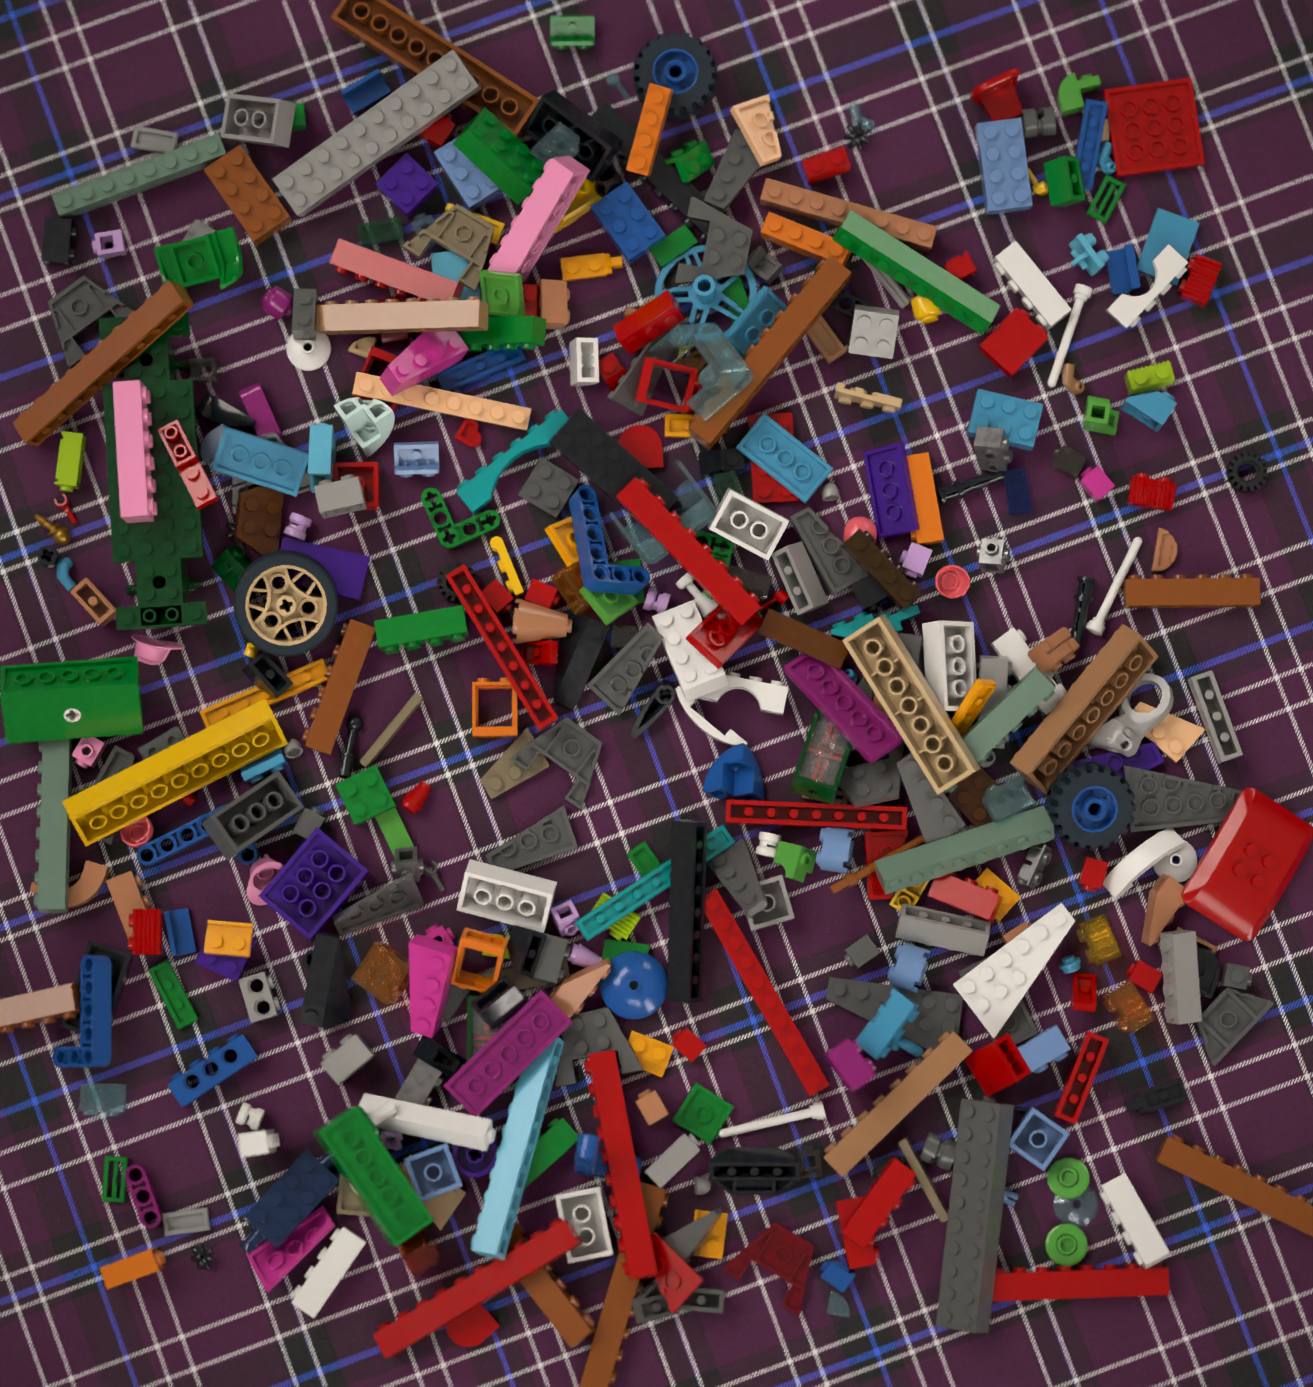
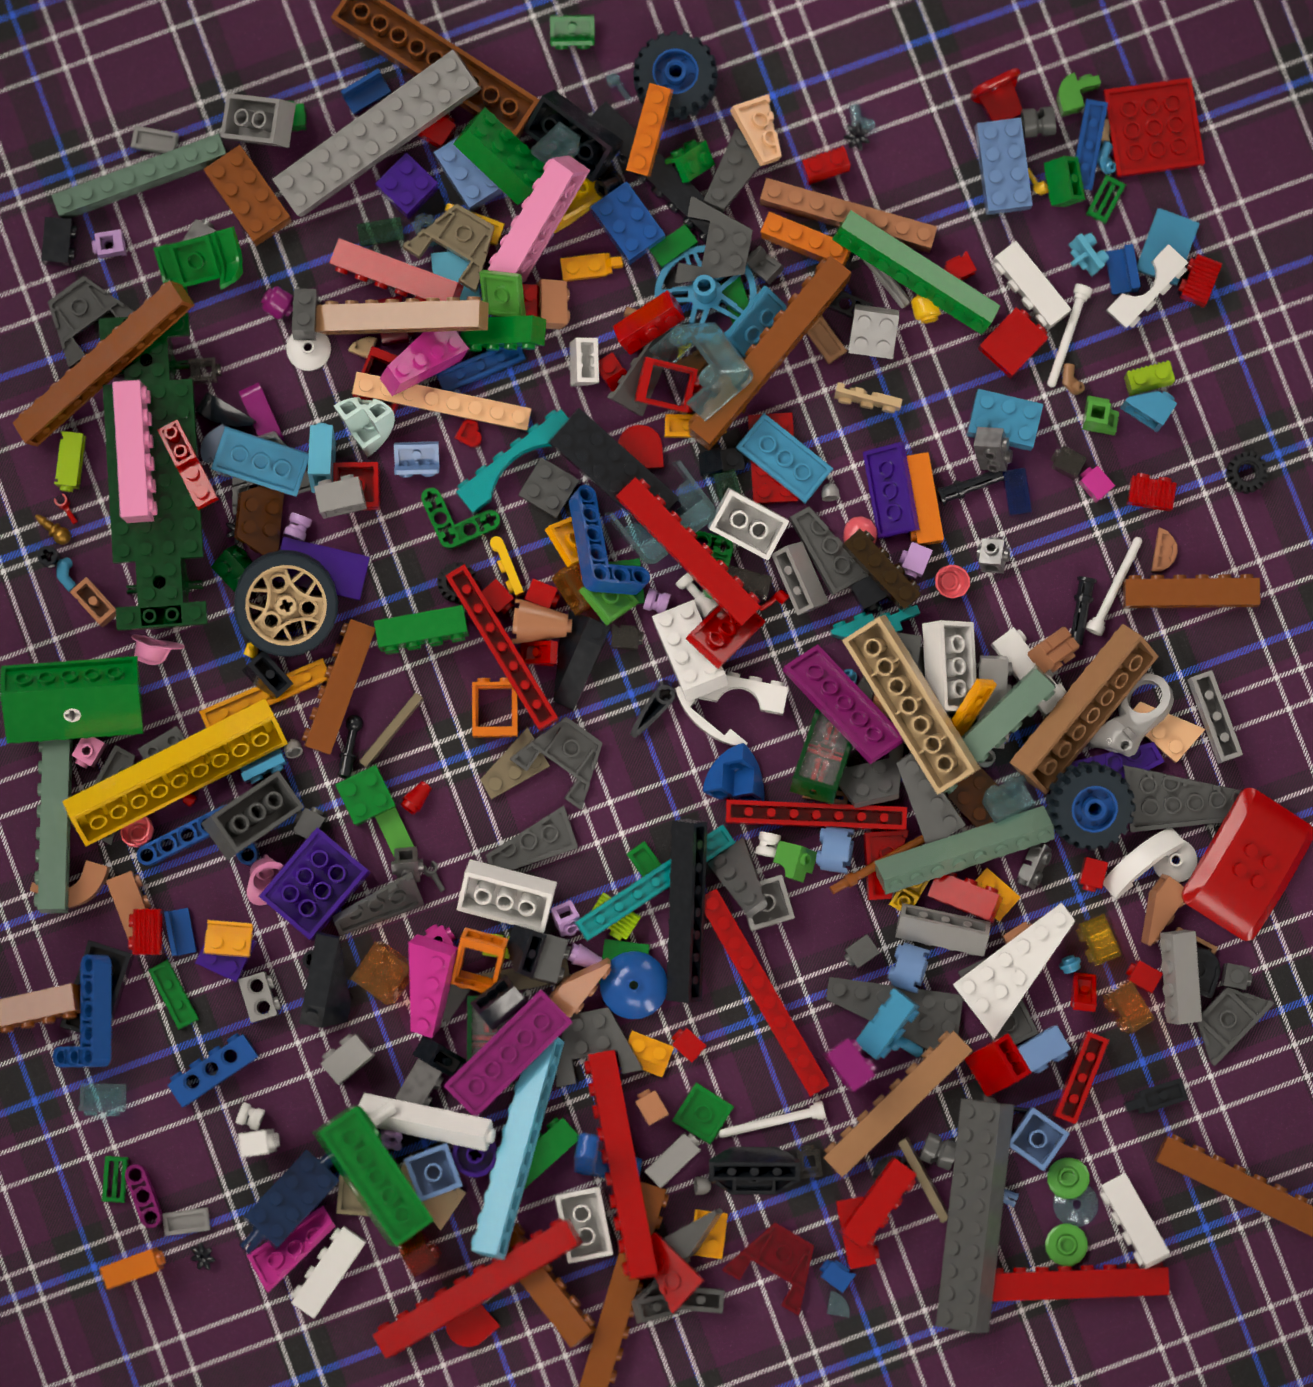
dark grey wing [587,622,664,716] -> none
reddish brown panel [759,609,848,669] -> none

